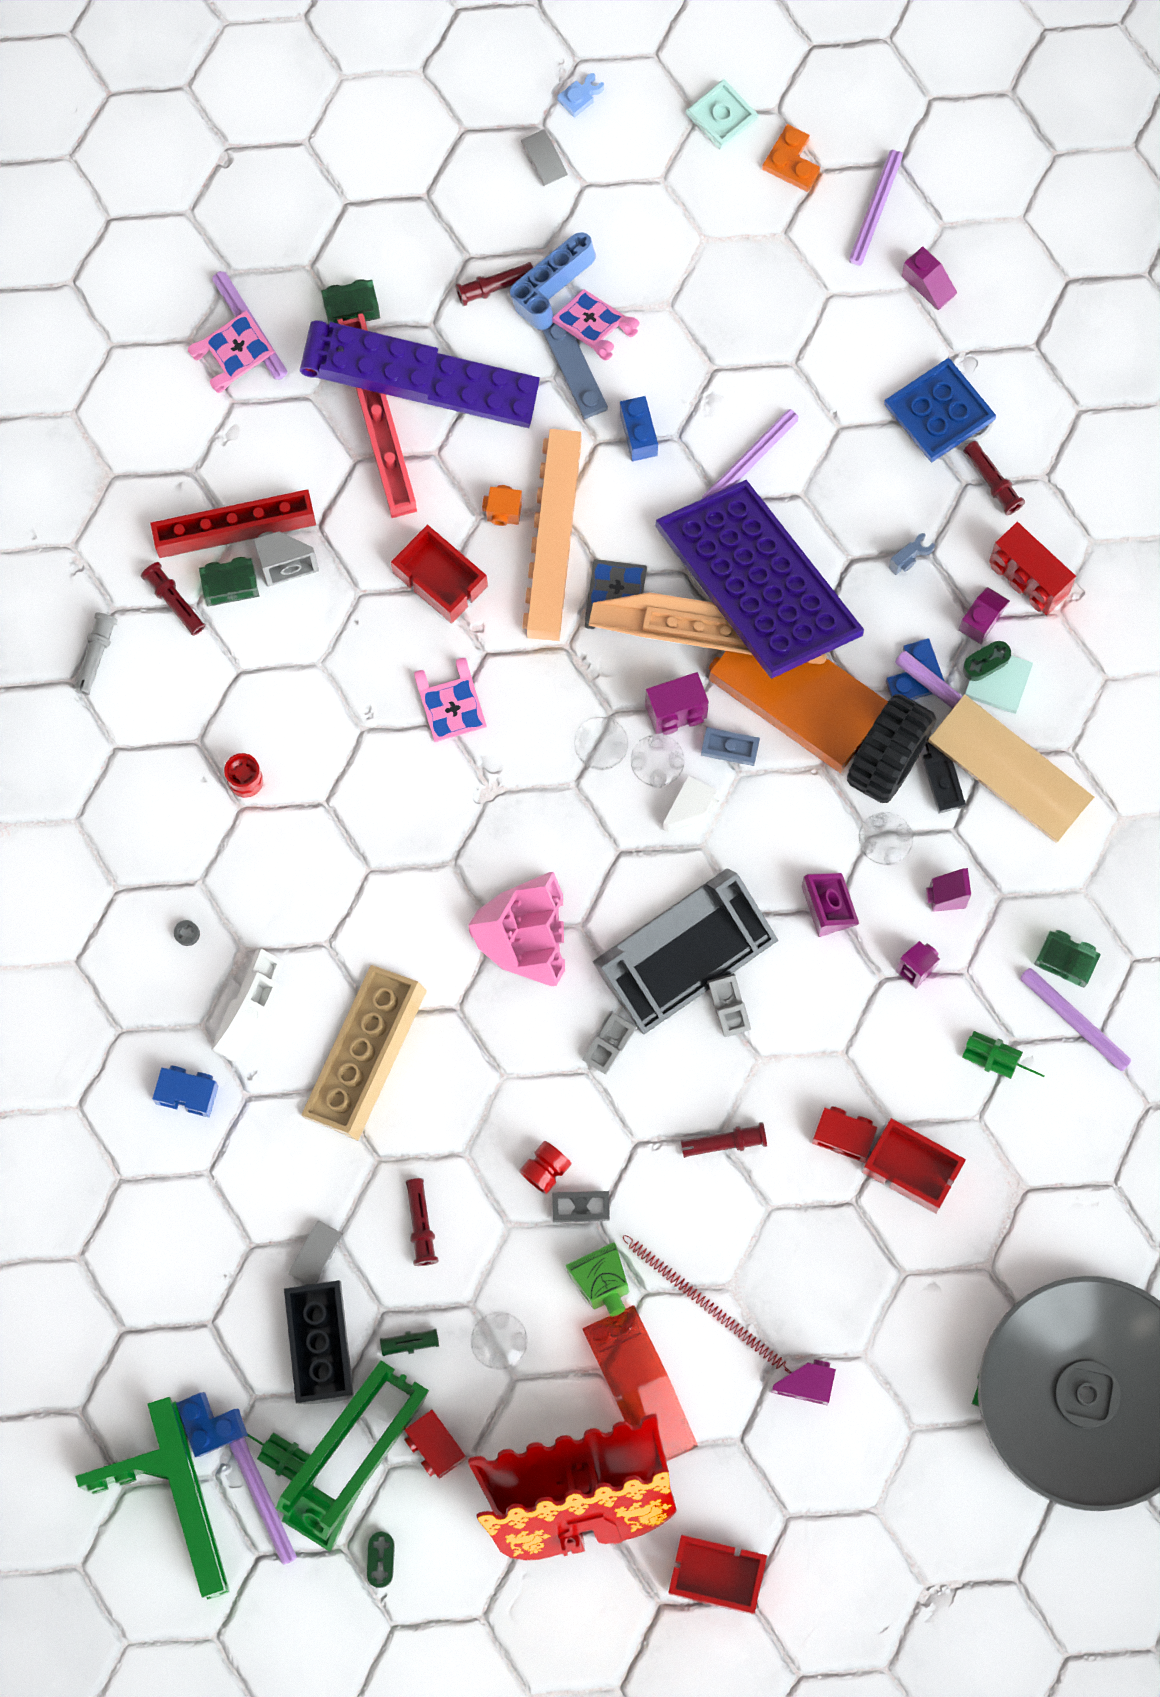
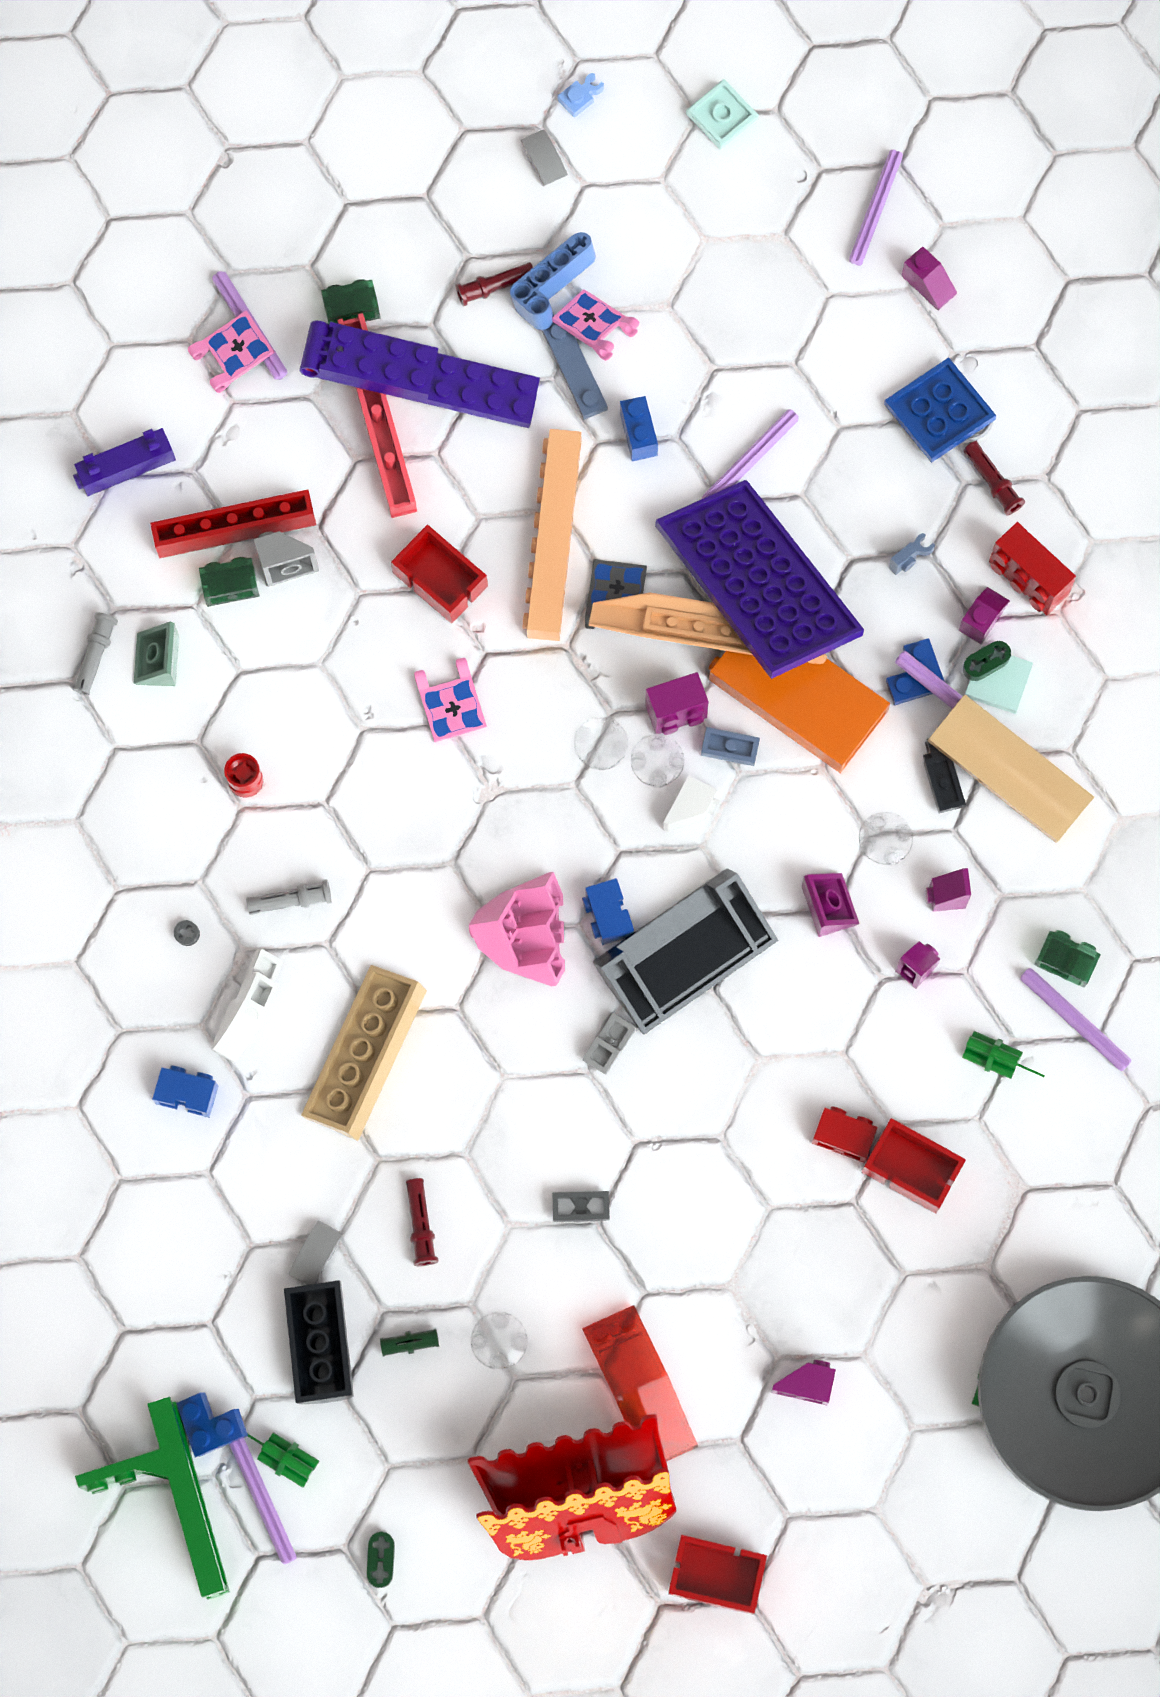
dark red pin [140,562,206,636] -> none
green piece [275,1360,429,1552] -> none
red brick [404,1409,467,1479] -> none
orange brick [482,485,523,526] -> none
red wheel [519,1140,572,1195] -> none
bright green torso [566,1242,629,1317] -> none
piece [623,1235,792,1374] -> none
dark red pin [681,1122,768,1158] -> none
light grey slope [707,973,752,1037] -> none
orange plate [762,124,820,192] -> none
black tyre [847,694,937,803] -> none
none -> dark purple brick [73,428,176,496]
none -> sand green slope [133,621,179,687]
none -> light grey pin [246,879,332,915]
none -> blue brick [582,878,634,946]

